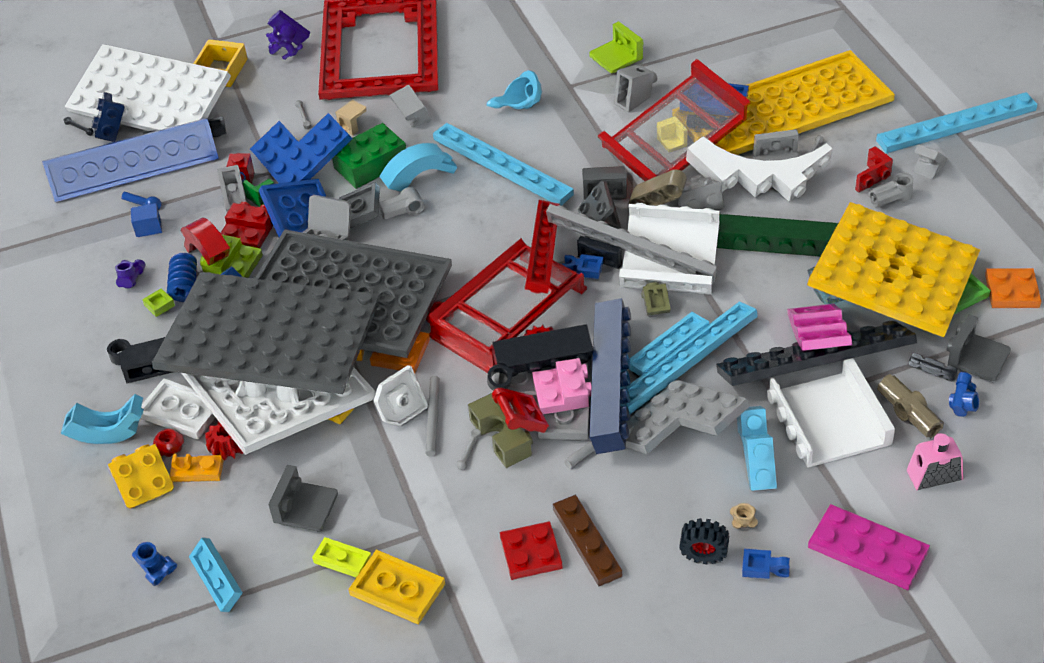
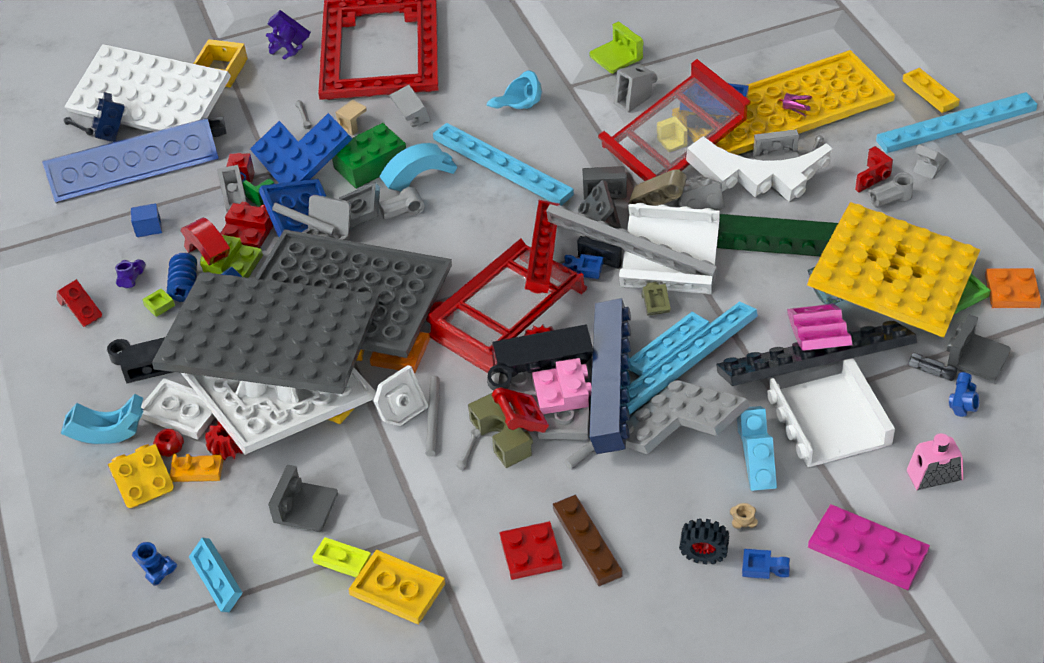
blue bar [121,191,162,210] -> none
dark tan piece [877,374,944,439] -> none
none -> red bracket [56,279,102,327]
none -> light grey bar [272,203,336,235]
none -> flat silver piece [779,93,812,117]
none -> yellow plate [902,68,960,113]

